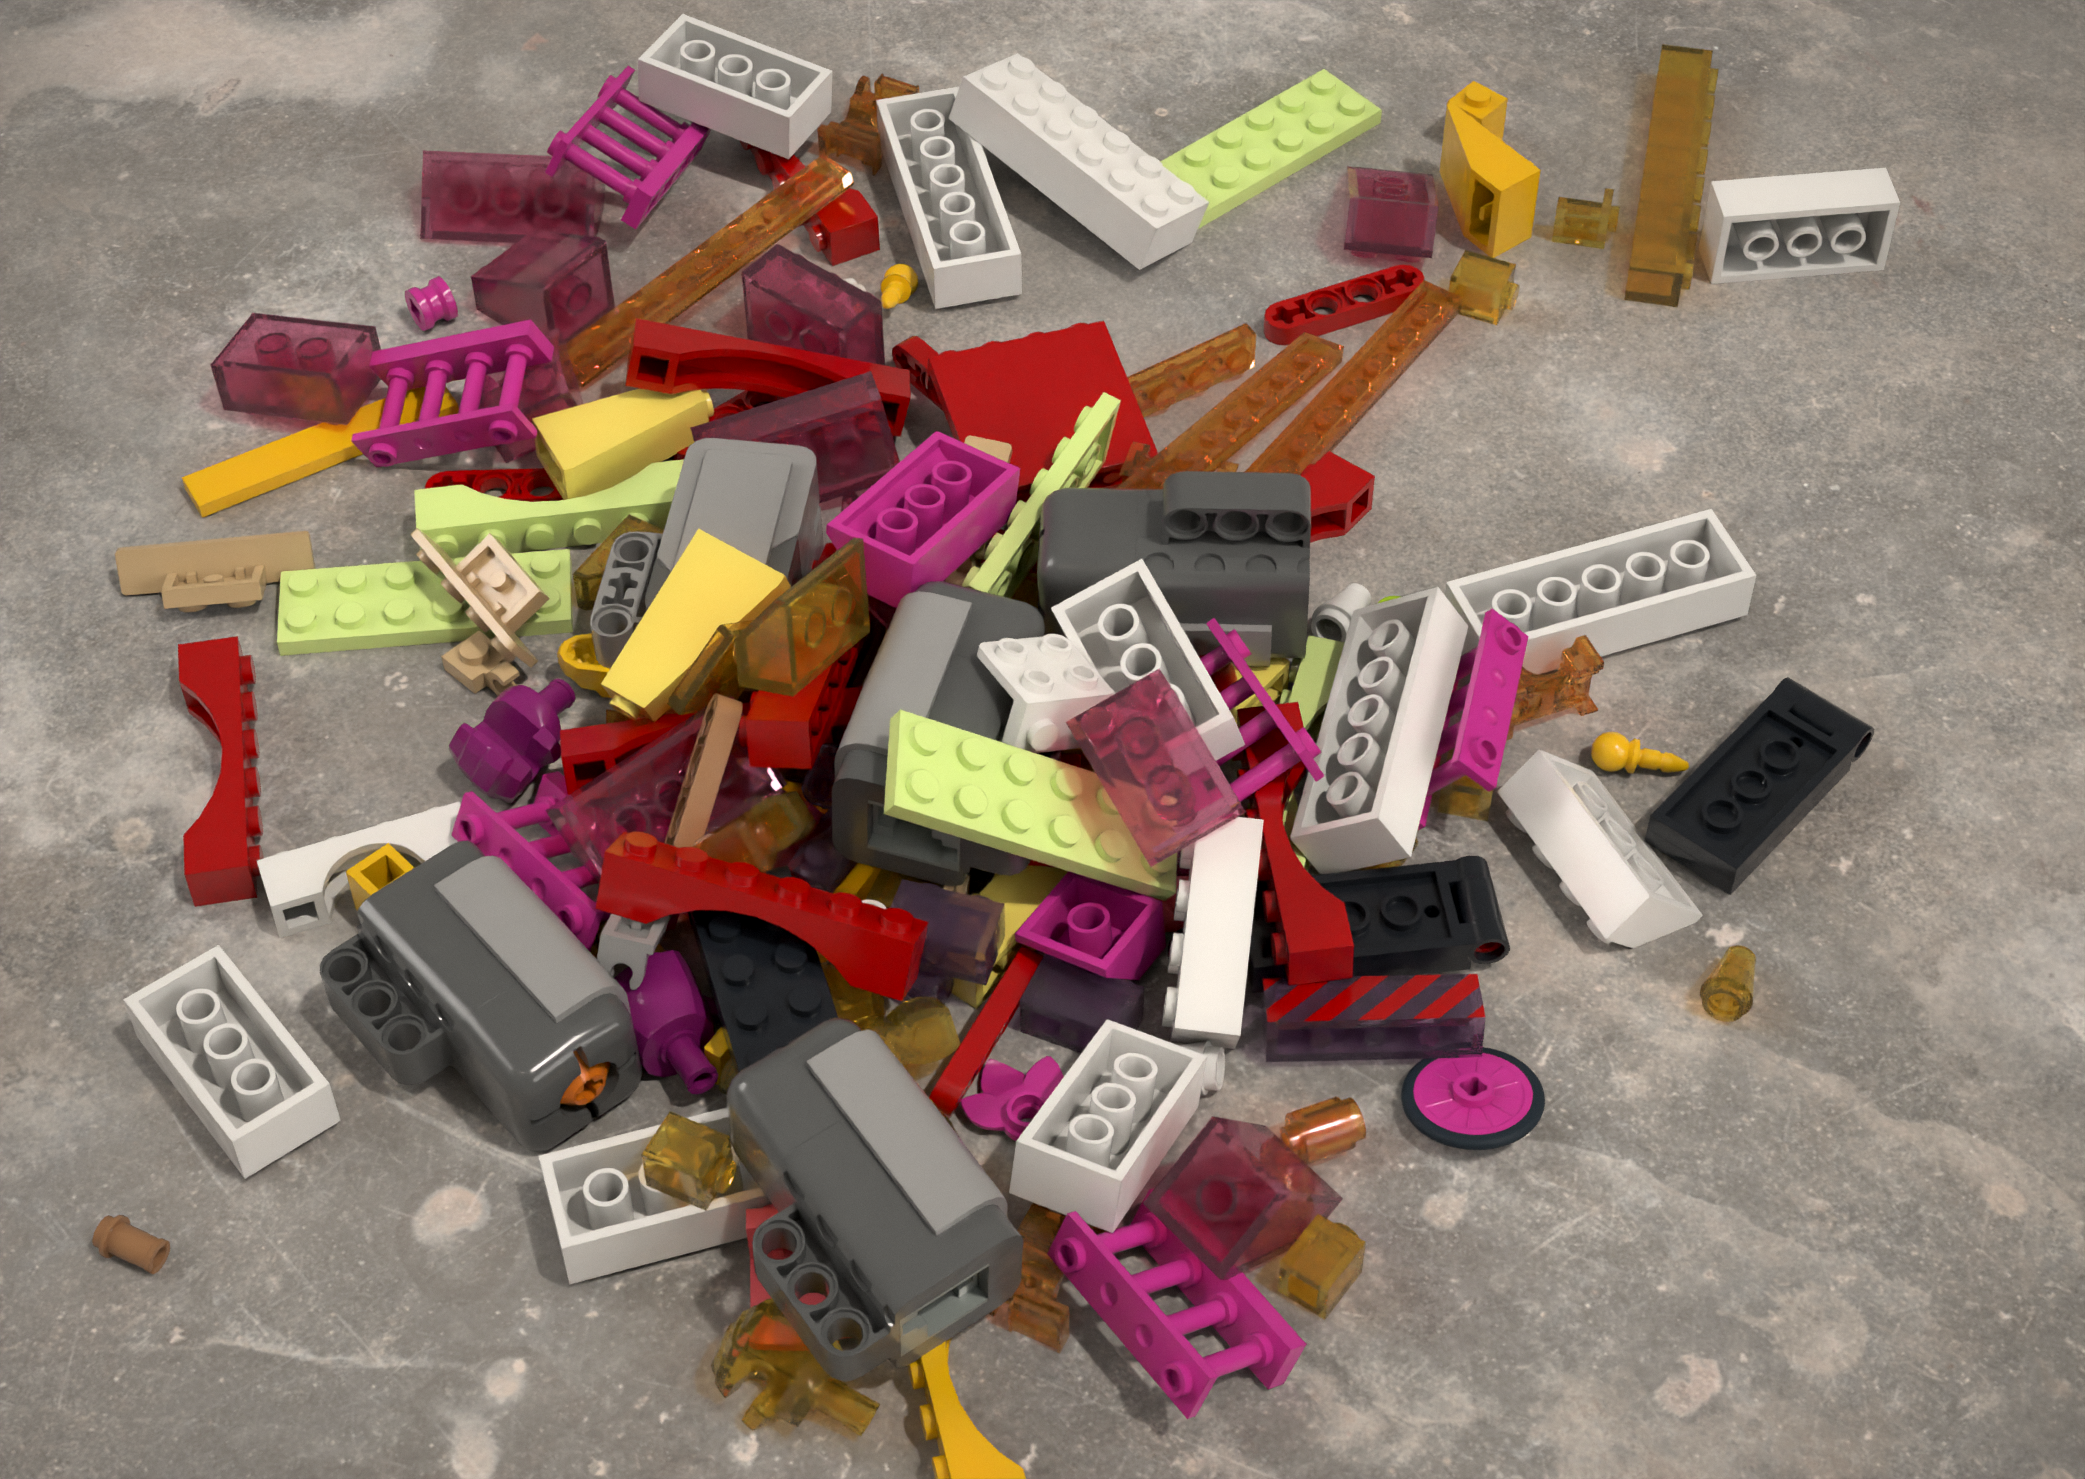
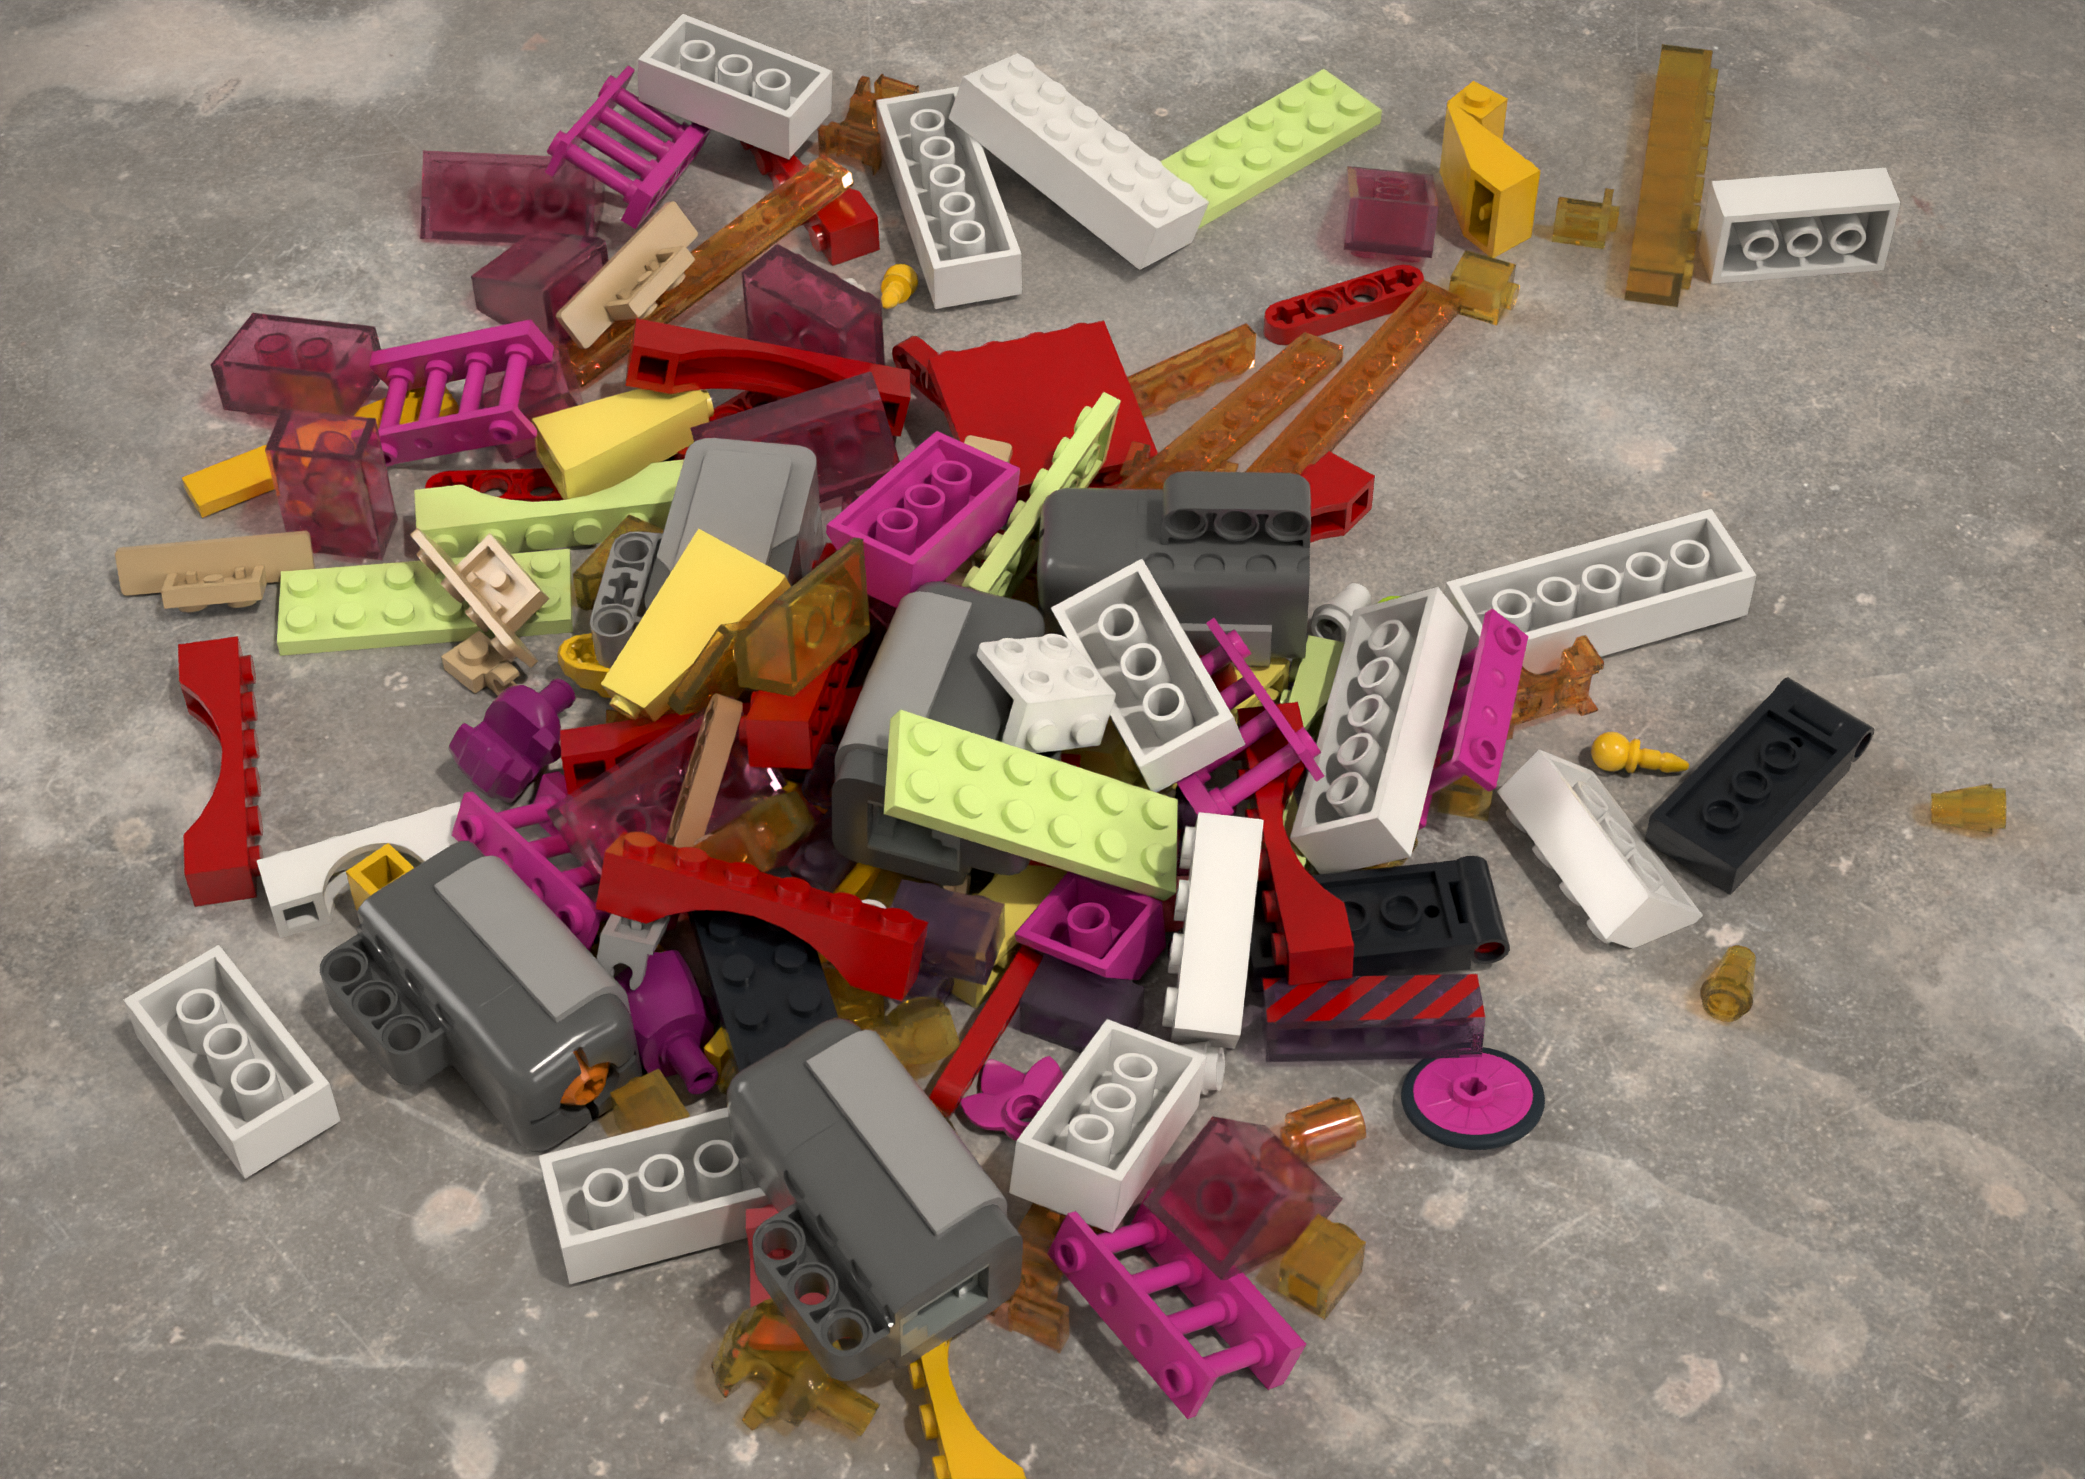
medium nougat pin [92,1215,170,1274] -> none
dark pink wheel [405,276,458,331] -> none
clear yellow brick [641,1111,736,1211] -> none
clear pink slope [1066,669,1246,867] -> none
none -> clear pink brick [265,409,398,560]
none -> tan bracket [556,201,698,349]
none -> clear yellow brick [610,1068,690,1134]
none -> clear yellow cone [1931,783,2006,834]

